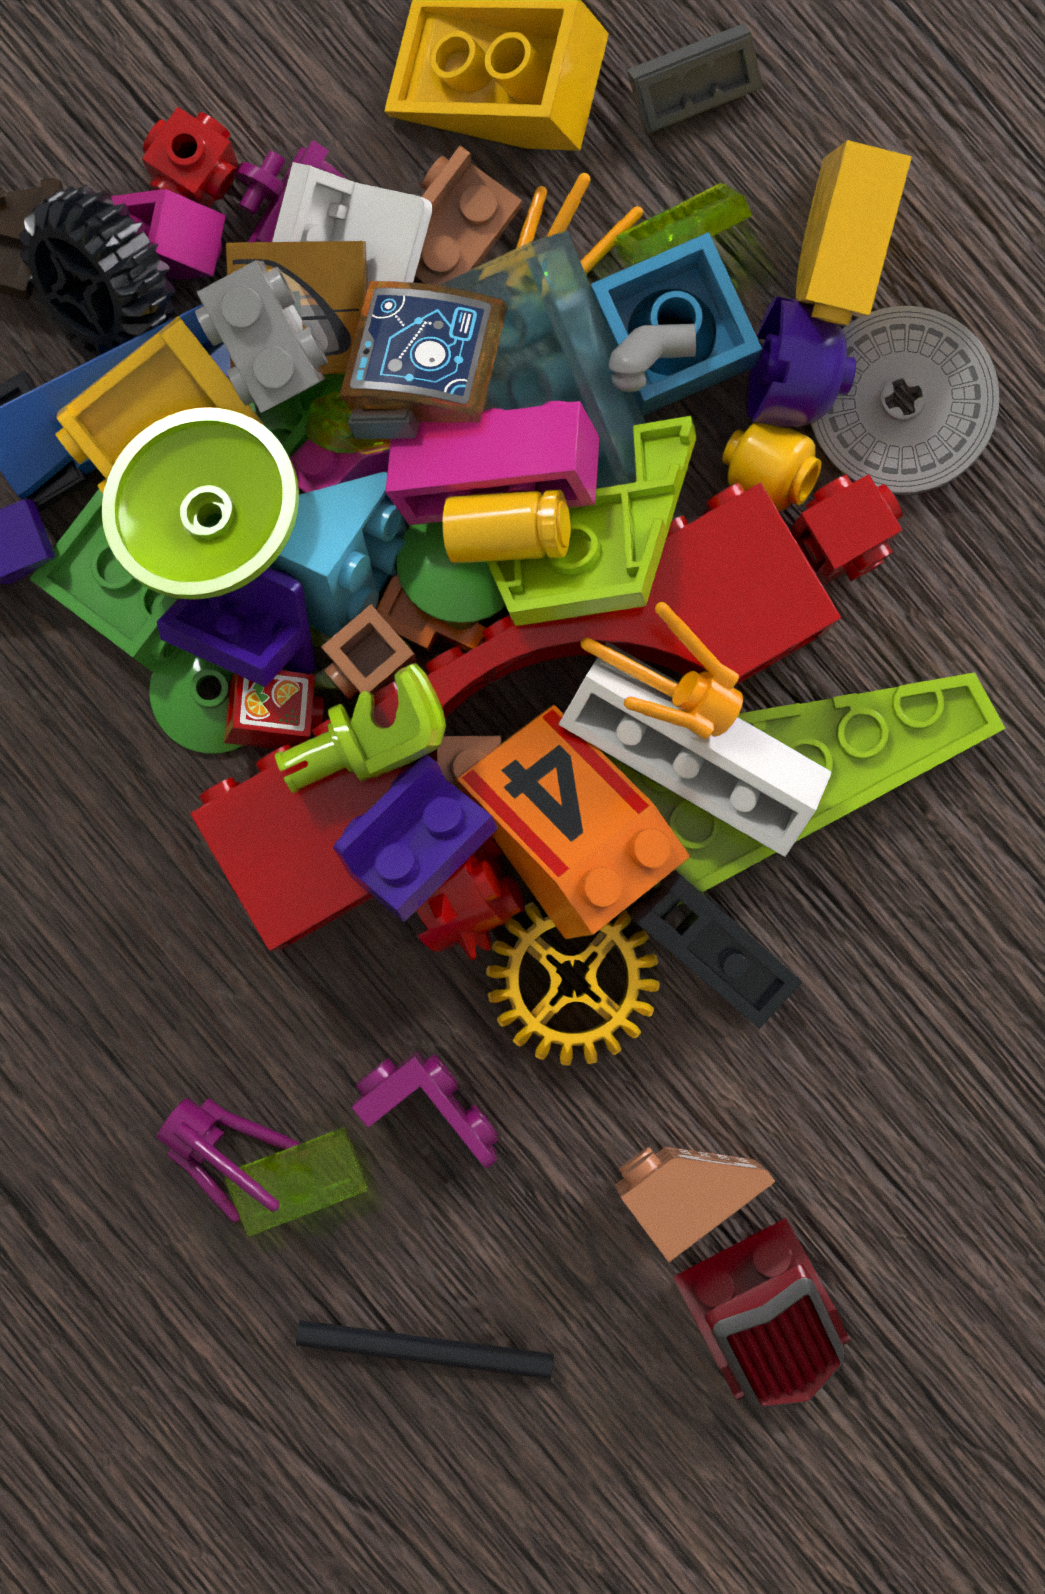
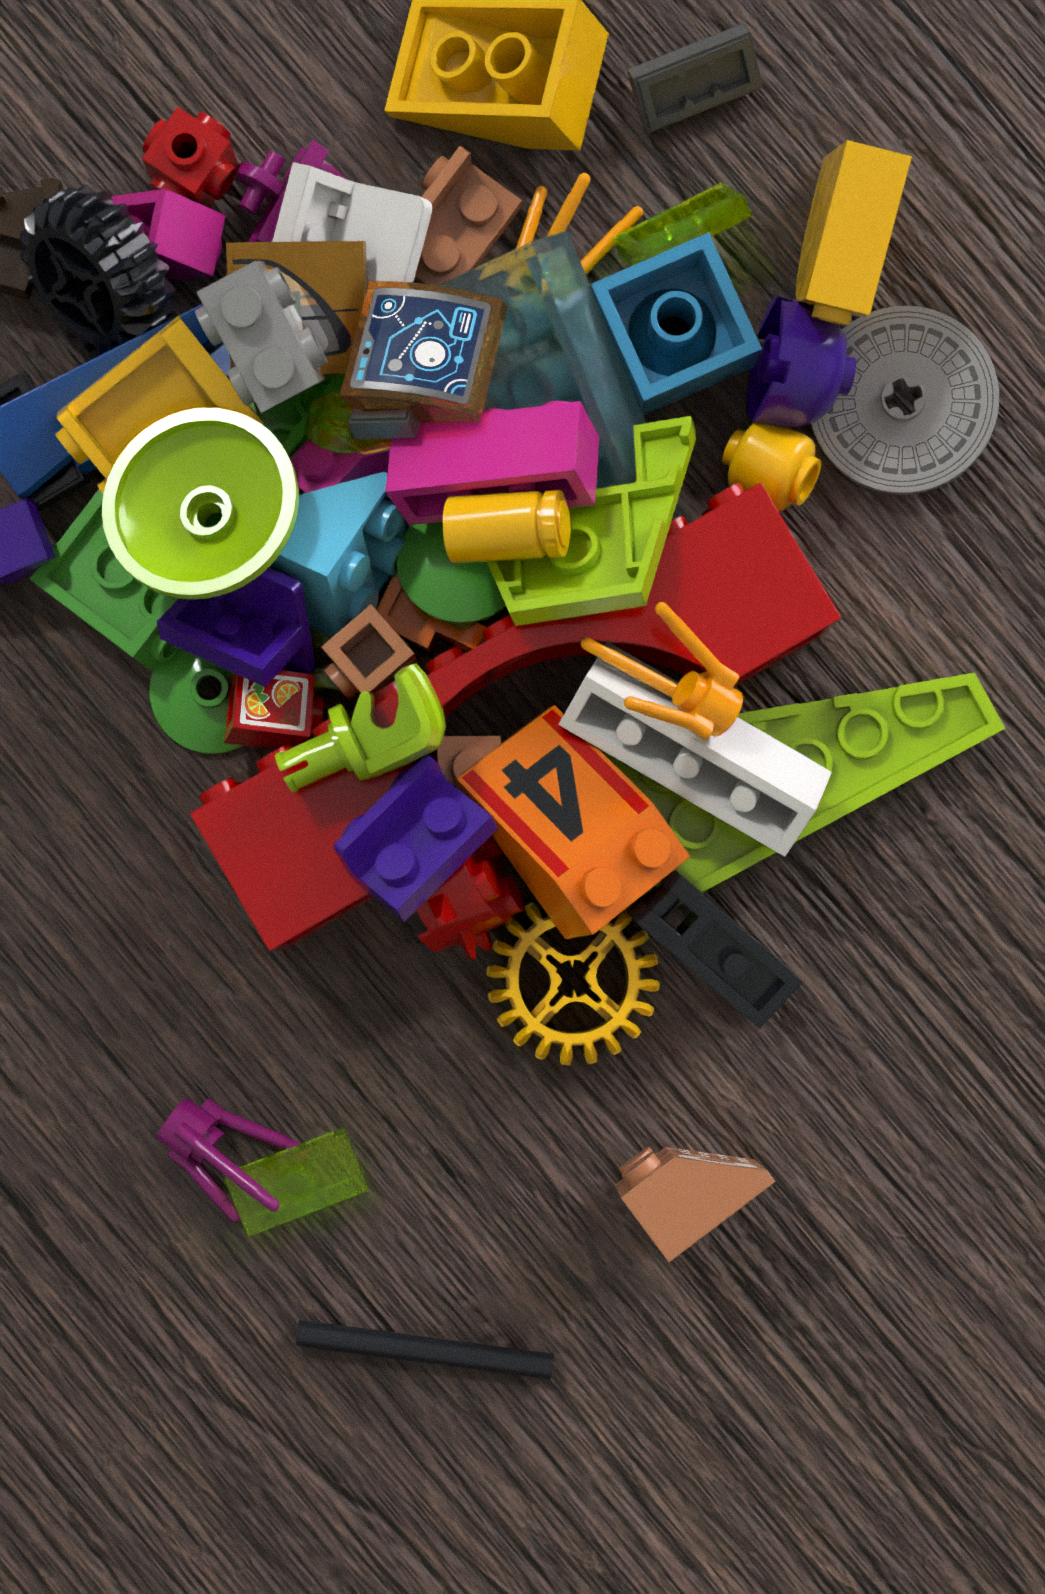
magenta bracket [351,1050,499,1169] -> none
light grey arm [608,324,696,392] -> none
dark red piece [673,1218,851,1407] -> none
red brick [790,474,903,586] -> none

